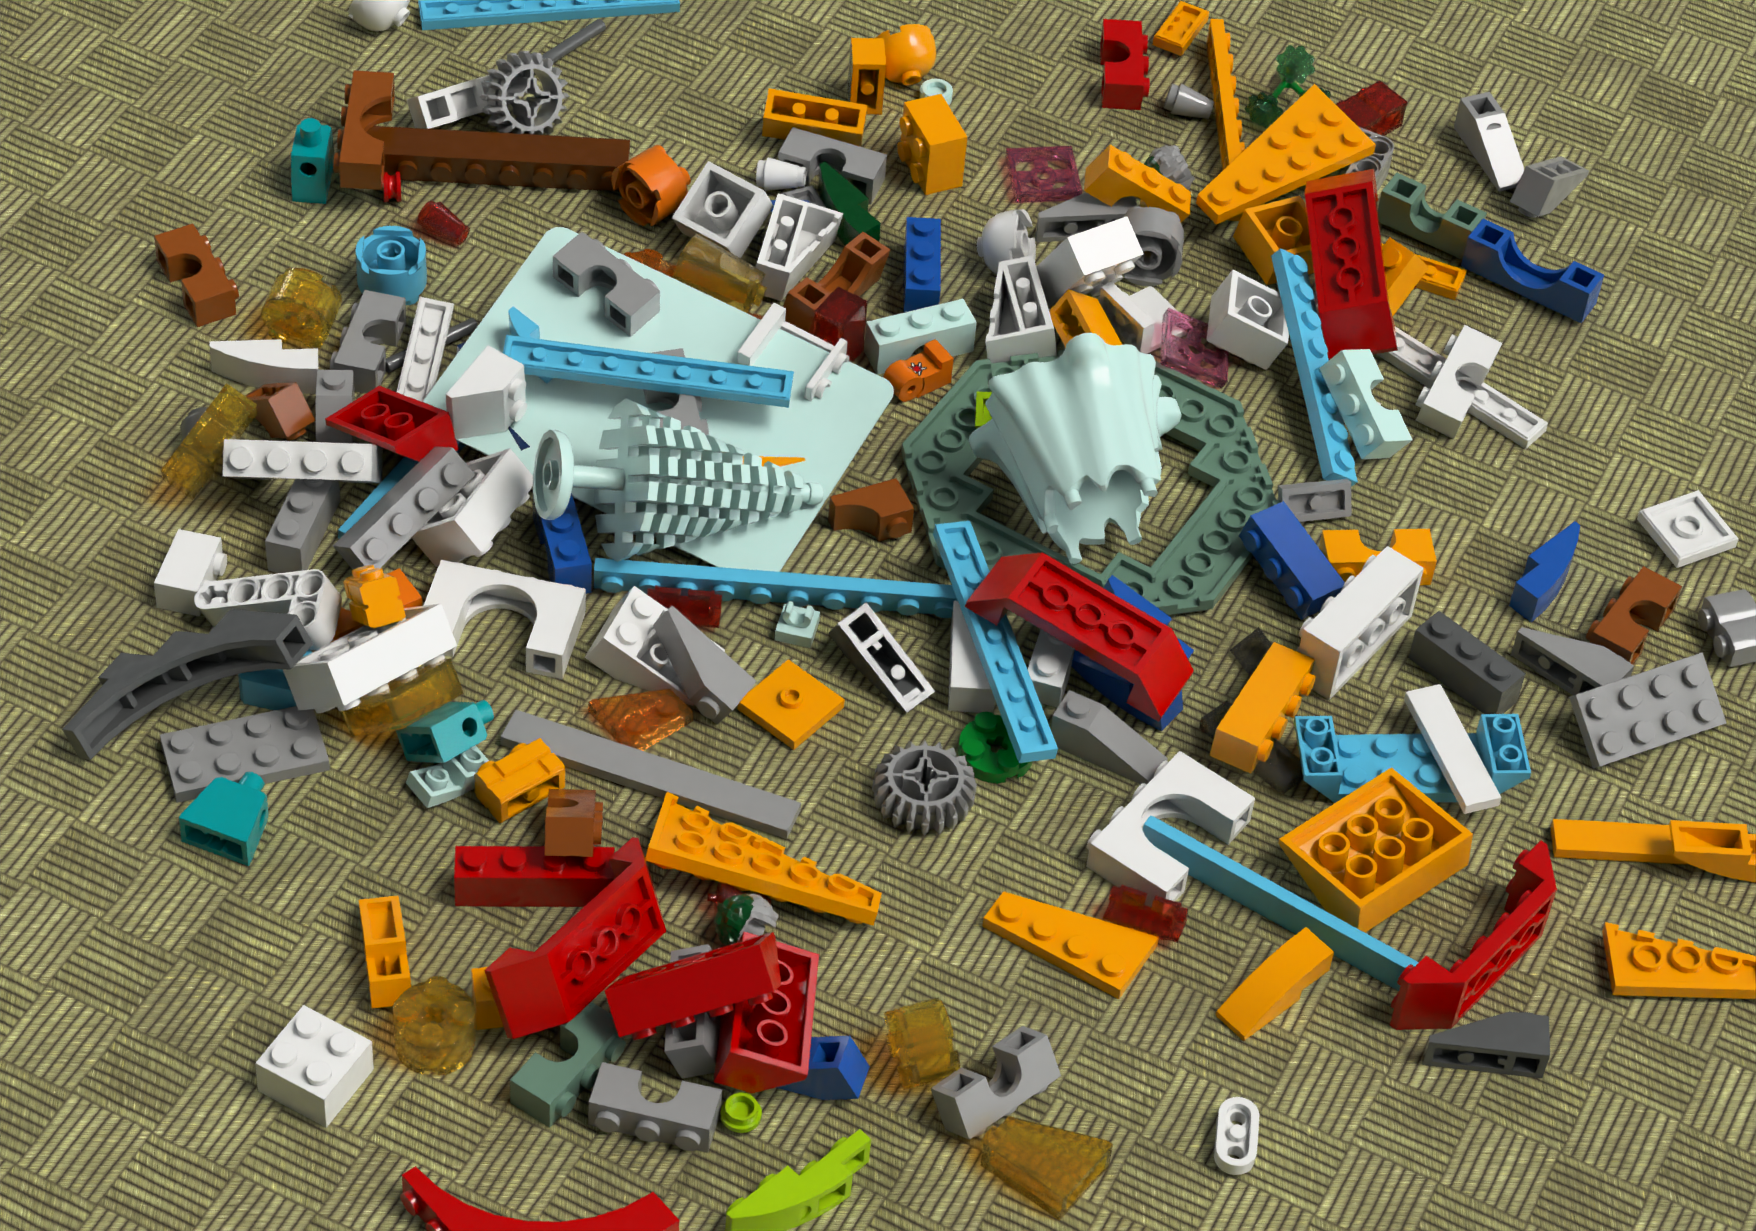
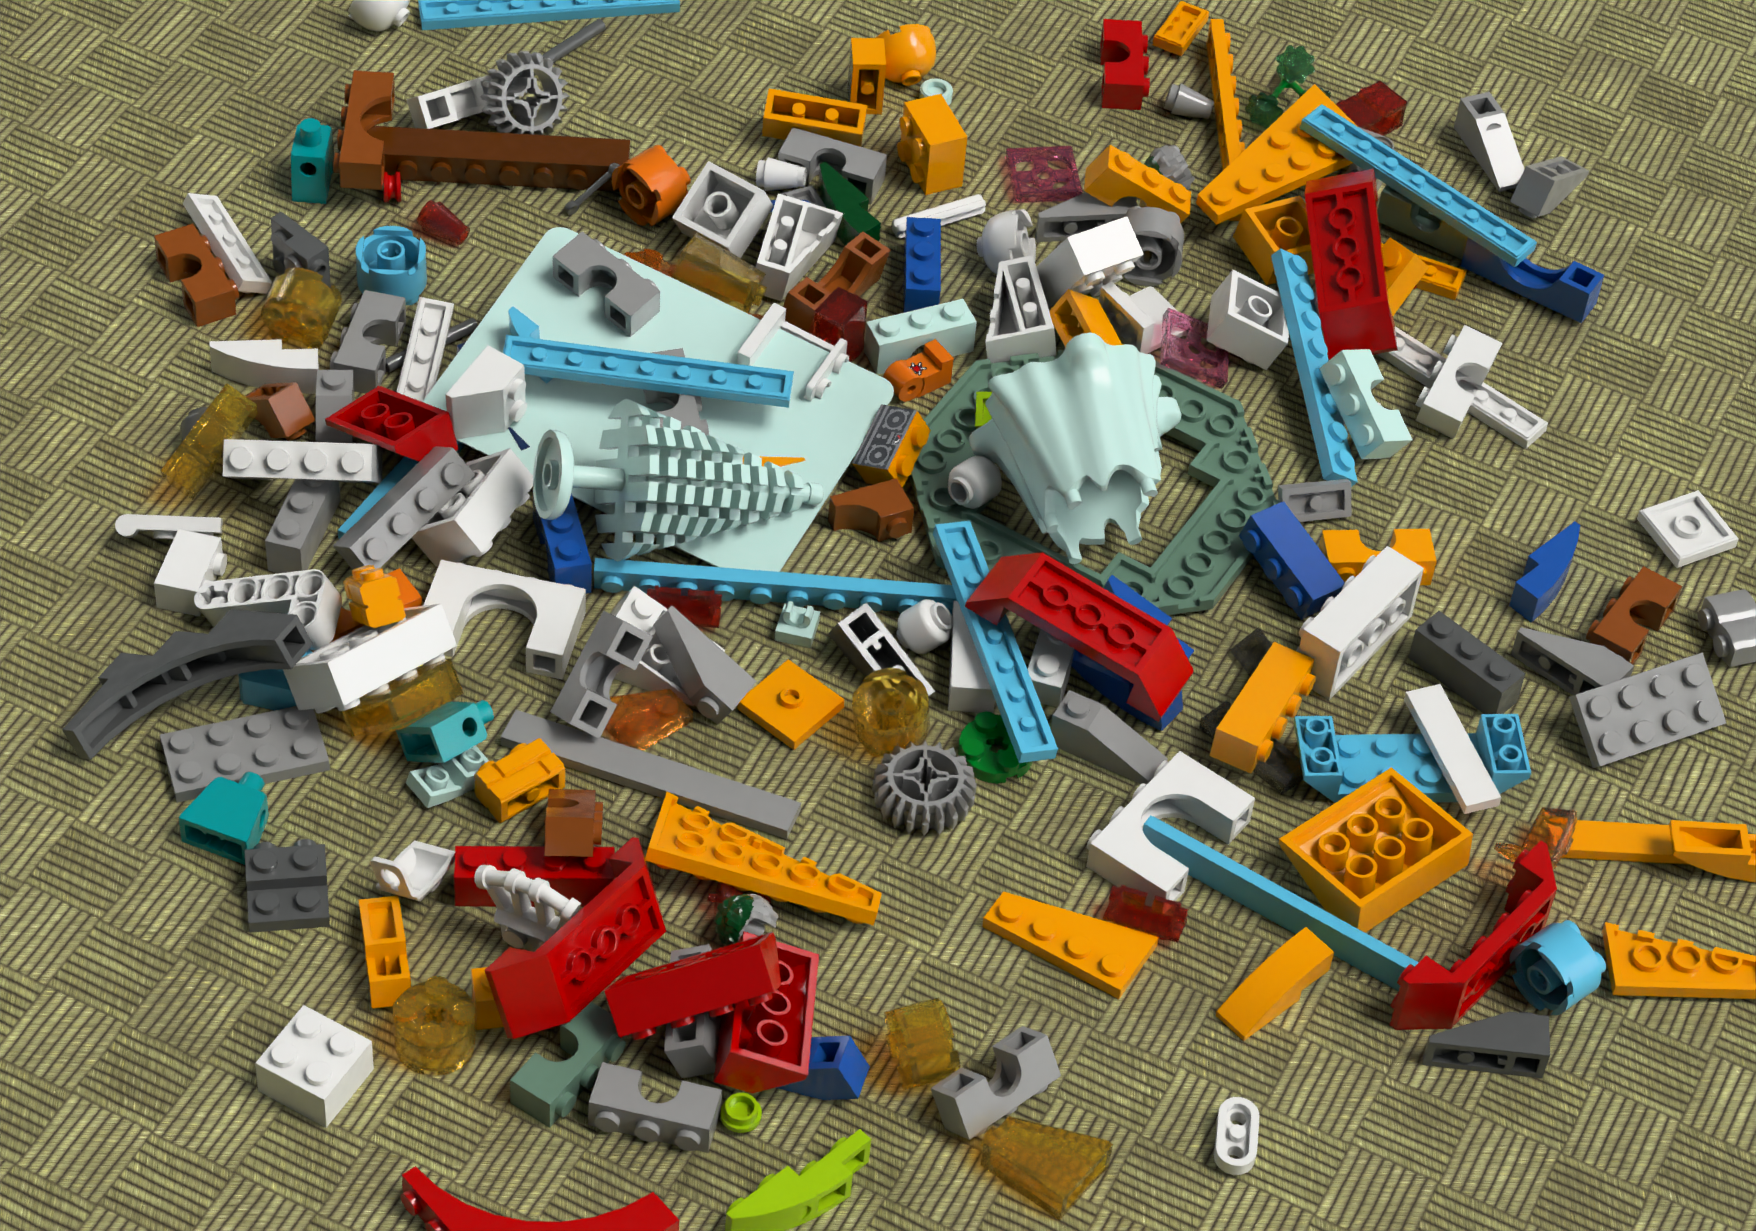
none -> white plate [115,514,223,539]
none -> white plate [183,193,272,294]
none -> dark grey plate [245,839,330,933]
none -> dark grey plate [270,212,331,311]
none -> white piece [370,840,455,901]
none -> white plate [474,865,581,952]
none -> light grey arch [550,611,653,738]
none -> dark grey hinge [564,163,620,215]
none -> brick [852,404,931,488]
none -> clear yellow brick [852,668,930,757]
none -> white axle [892,194,986,239]
none -> white head [897,599,953,654]
none -> white head [948,455,1002,509]
none -> medium azure tile [1300,104,1537,267]
none -> clear orange piece [1494,807,1577,870]
none -> medium azure brick [1509,920,1606,1015]

